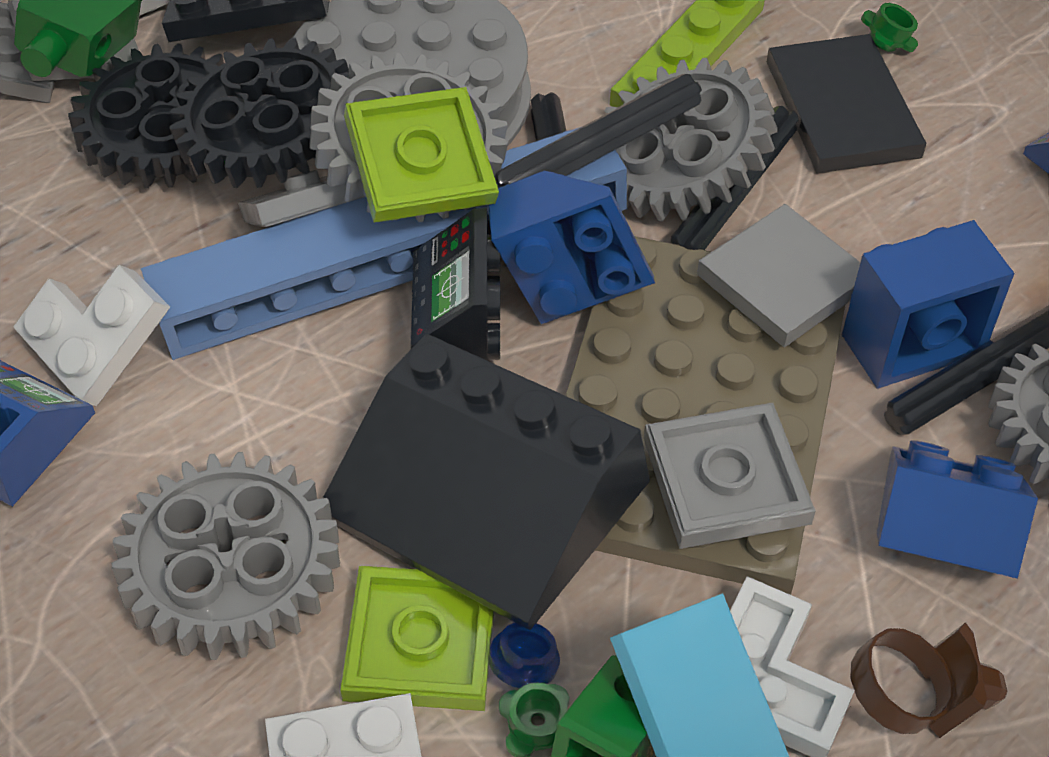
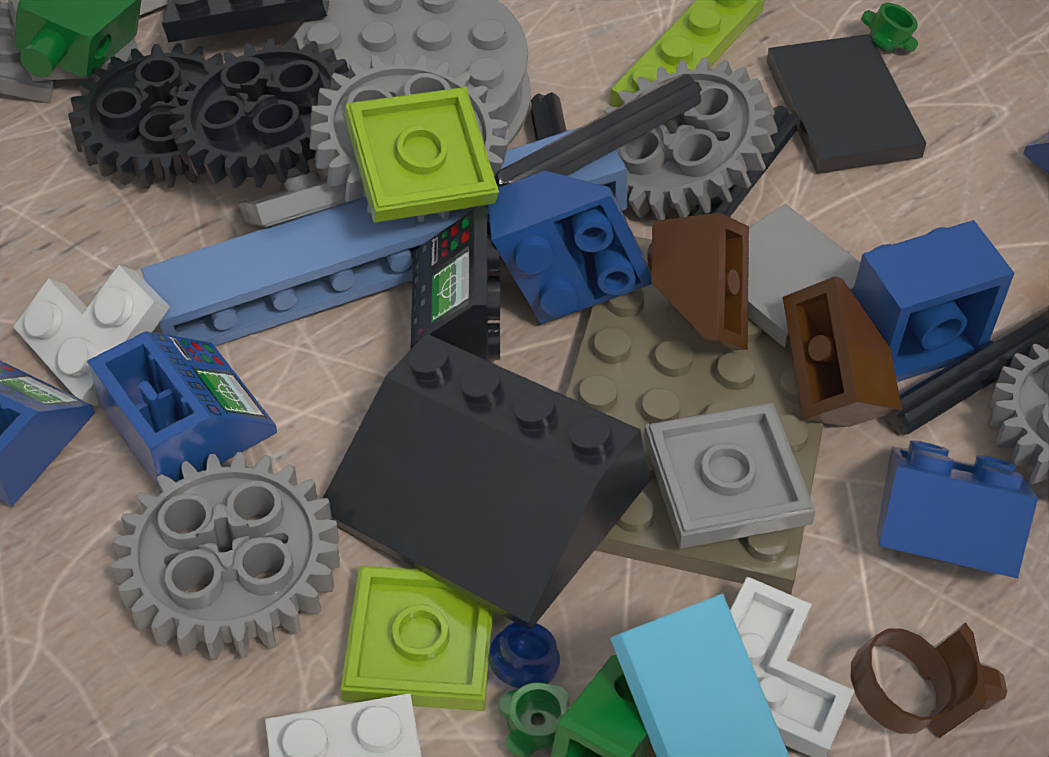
none -> blue slope [87,331,277,492]
none -> reddish brown slope [647,213,749,351]
none -> reddish brown slope [782,276,902,427]

